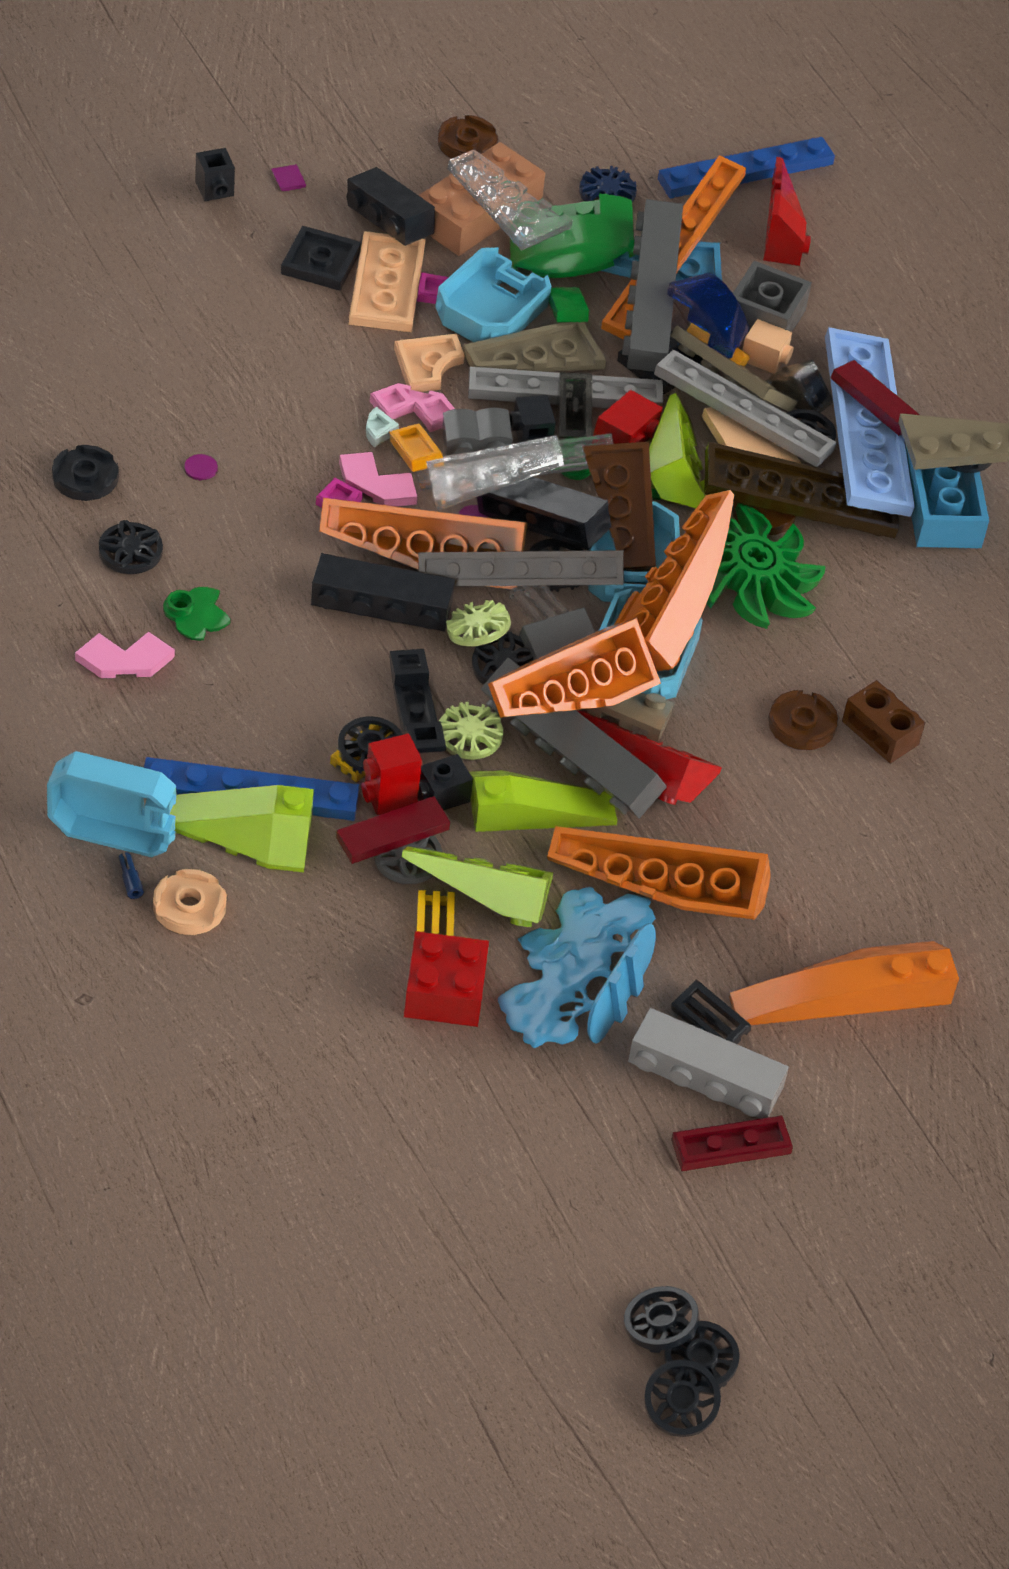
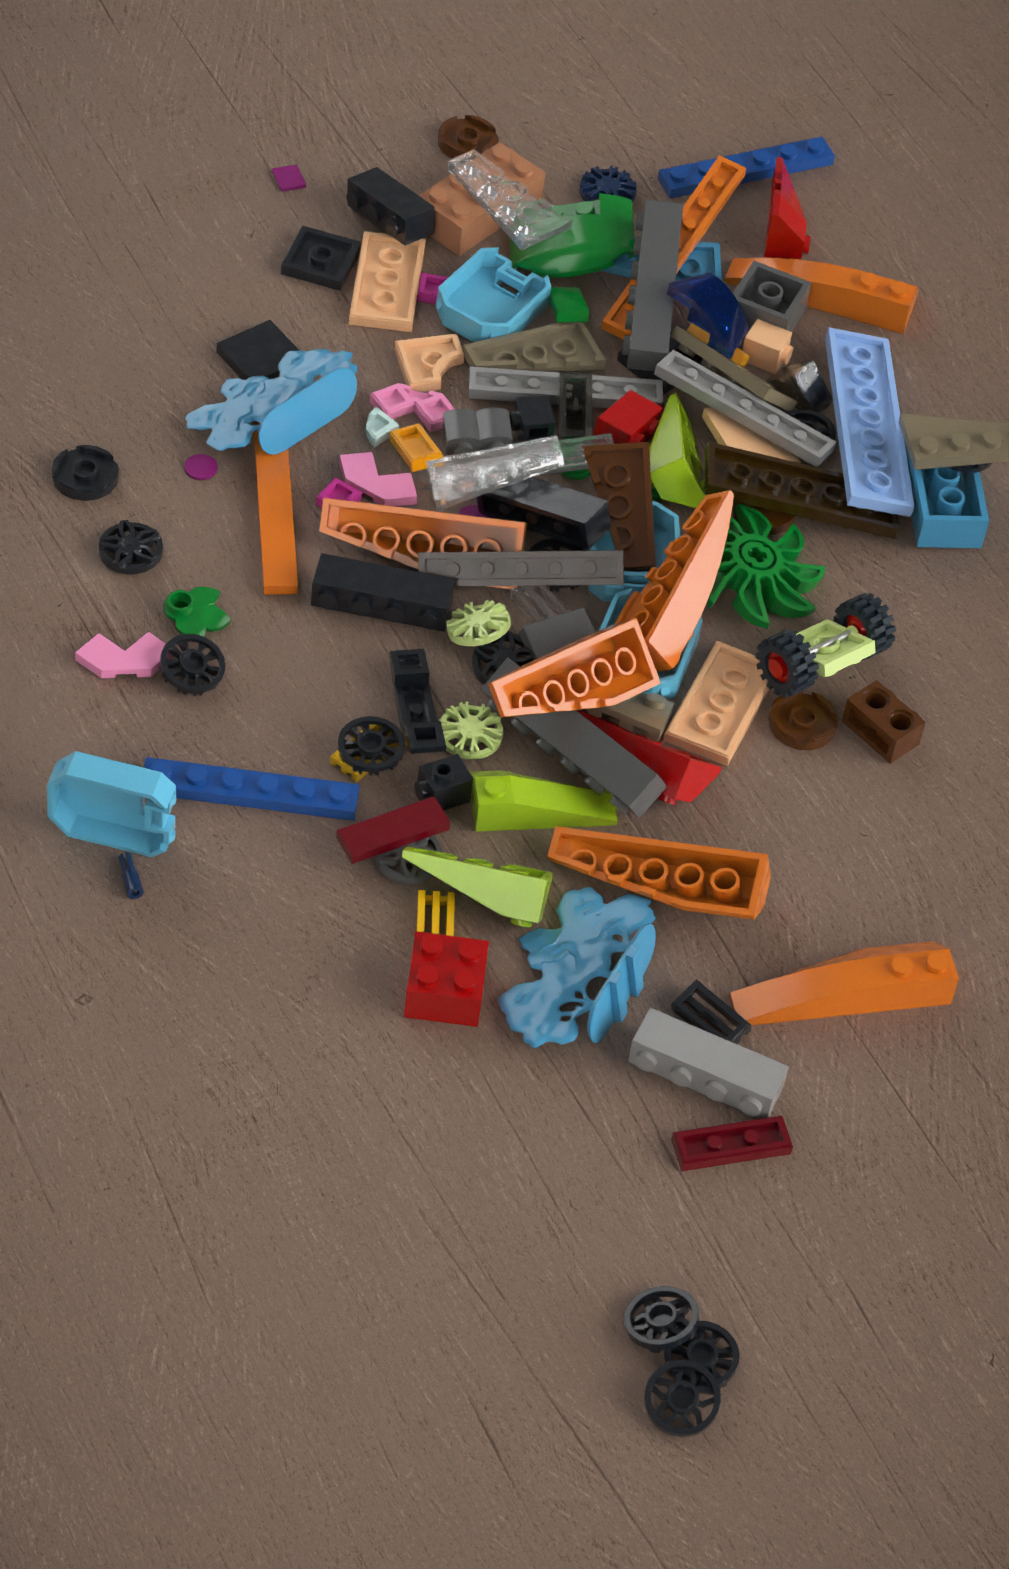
light nougat tile [153,869,227,935] -> none
lime wedge [170,785,314,873] -> none
black brick [195,148,235,201] -> none
red brick [361,733,422,815] -> none
dark red tile [830,360,920,436] -> none
none -> black wheel [159,634,226,696]
none -> dark azure plant [185,349,358,455]
none -> black tile [216,320,300,380]
none -> orange tile [253,421,298,595]
none -> light nougat tile [663,641,769,766]
none -> orange wedge [724,258,919,334]
none -> plate [755,593,896,698]

